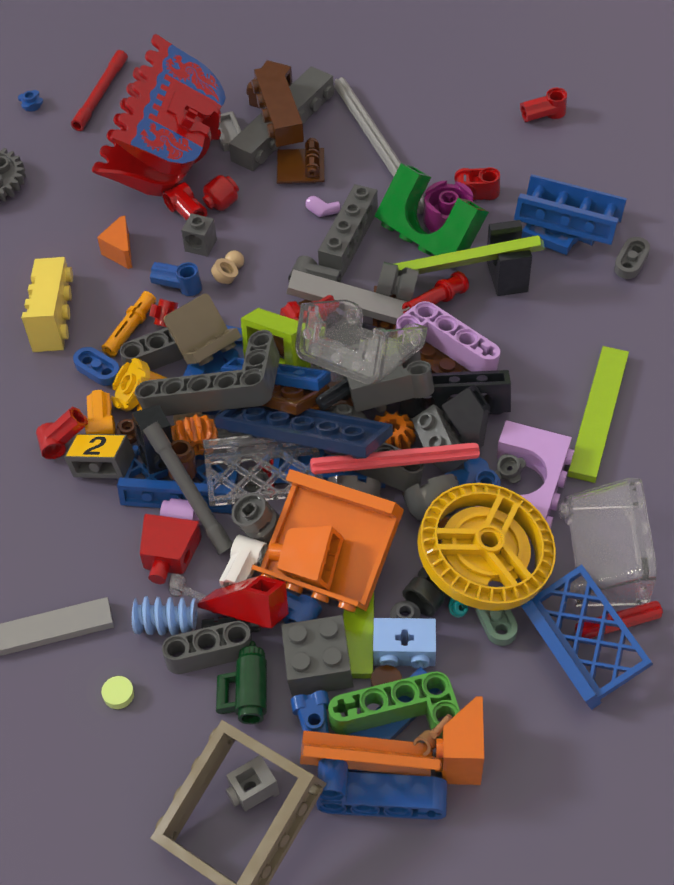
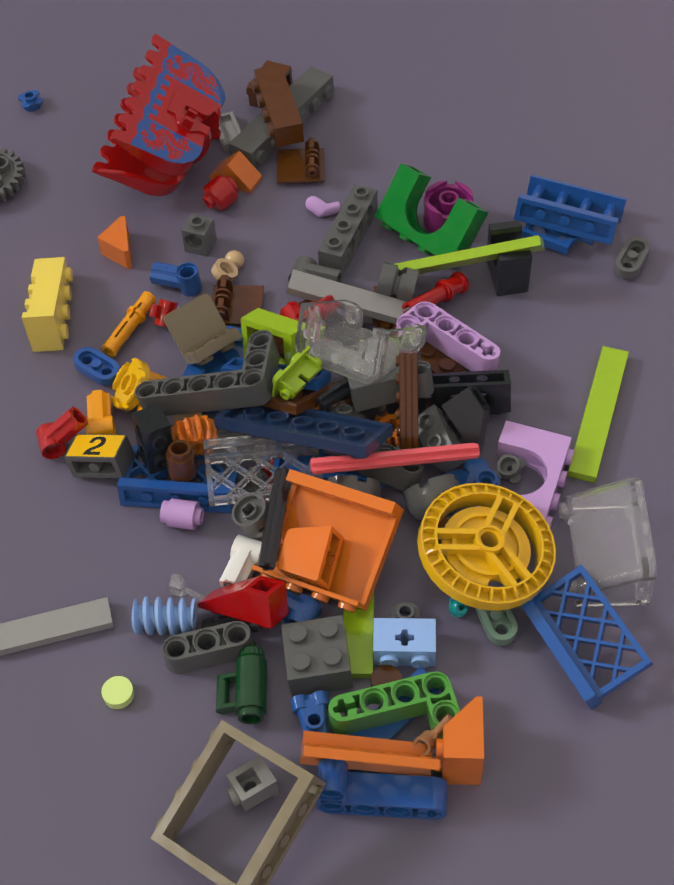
red piece [71,50,128,131] -> none
reddish brown plate [115,419,137,444] -> none
dark grey beam [120,327,184,371] -> none
red torso [140,514,202,584] -> none
dark grey piece [143,421,233,555] -> none
red piece [162,182,207,221] -> none
light grey axle [334,77,424,214] -> none
pearl dark grey wheel [402,567,449,617] -> none
red piece [454,167,500,200] -> none
red piece [520,87,567,122] -> none
red axle [575,601,663,639] -> none
none -> orange slope [209,150,262,194]
none -> reddish brown hinge [212,275,264,325]
none -> black axle [258,467,290,571]
none -> lime hinge [272,345,323,400]
none -> reddish brown piece [396,351,419,449]

